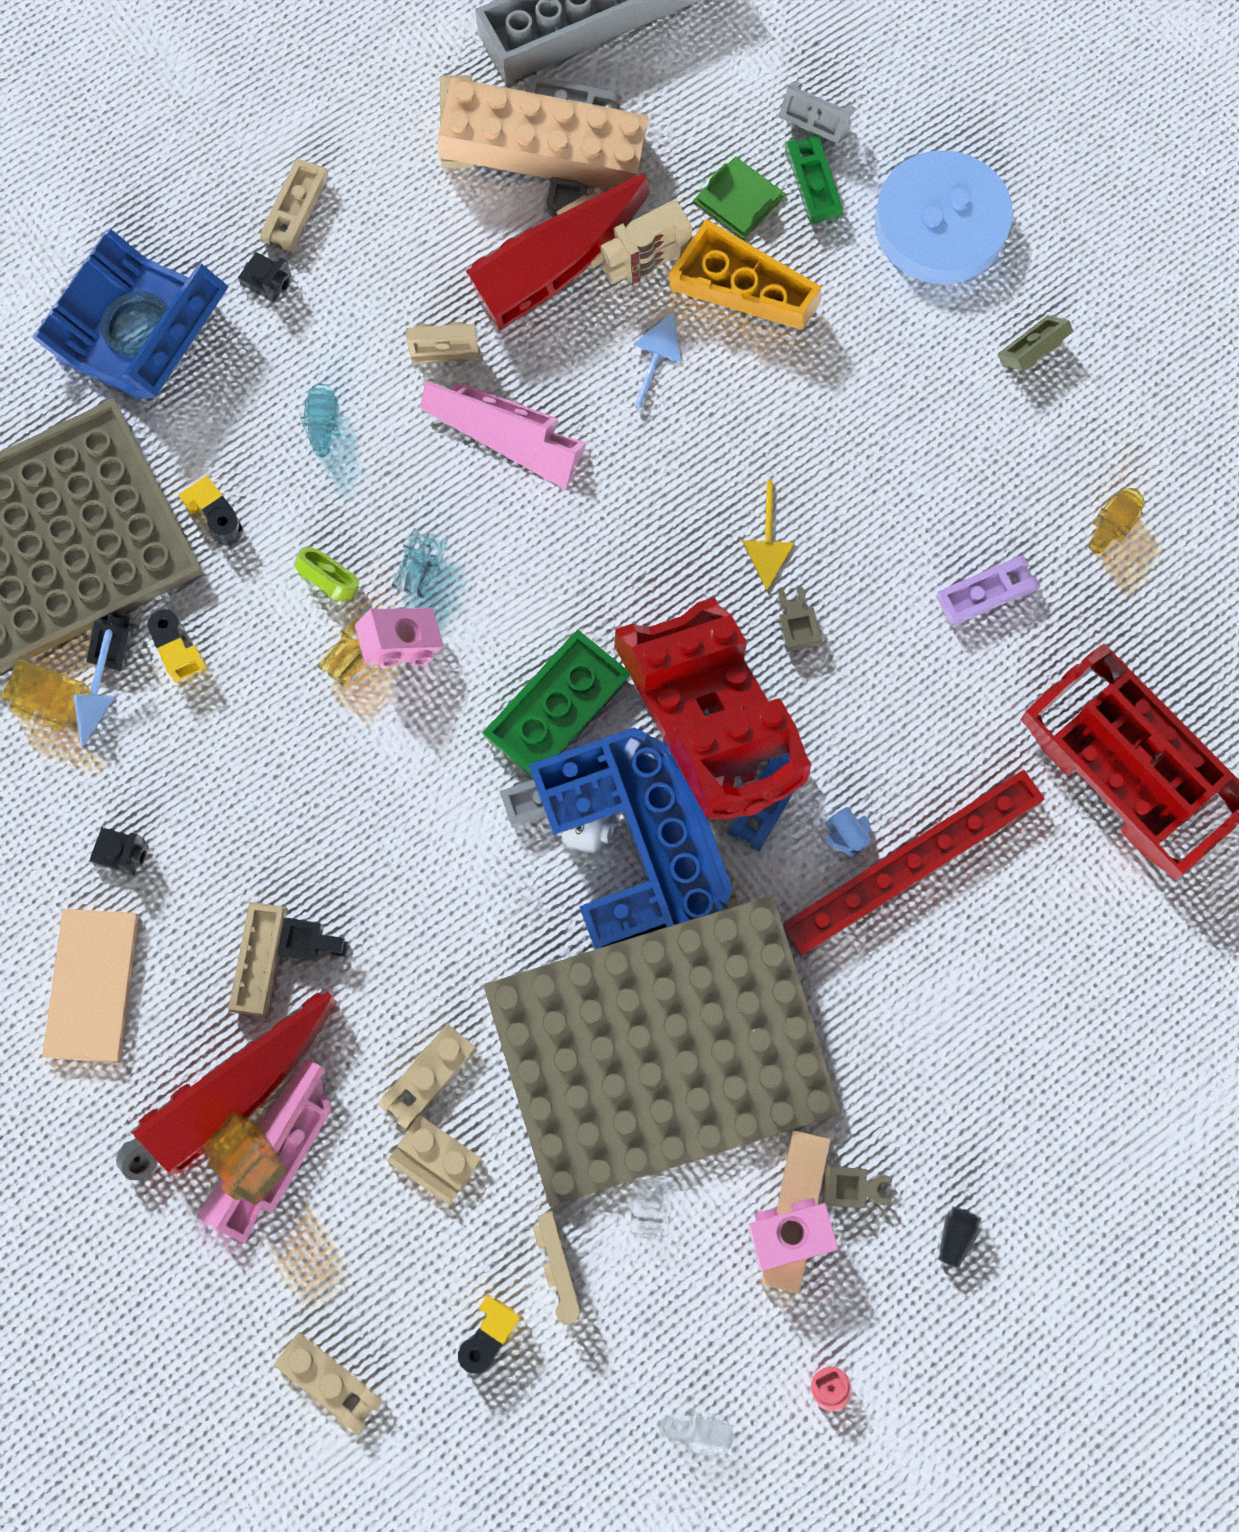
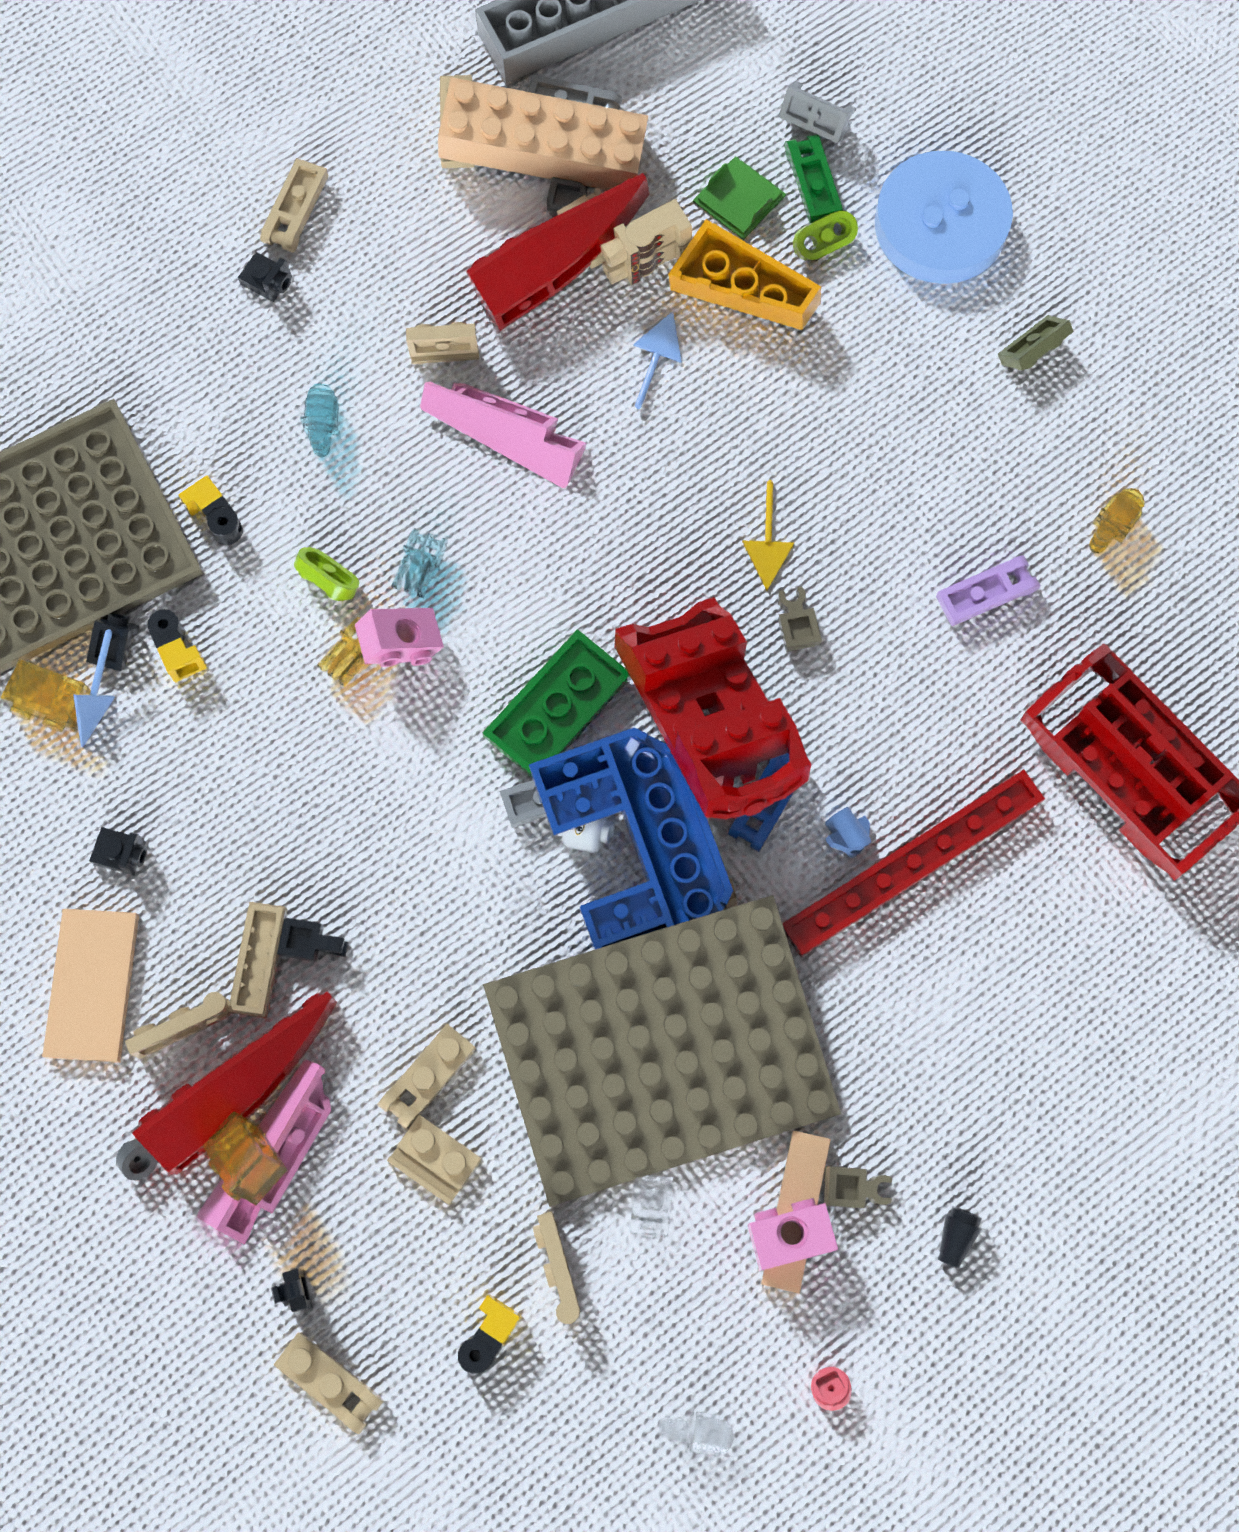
blue panel [32,229,229,399] -> none
none -> tan plate [125,992,231,1059]
none -> black plate [271,1268,313,1312]
none -> lime plate [793,211,858,261]

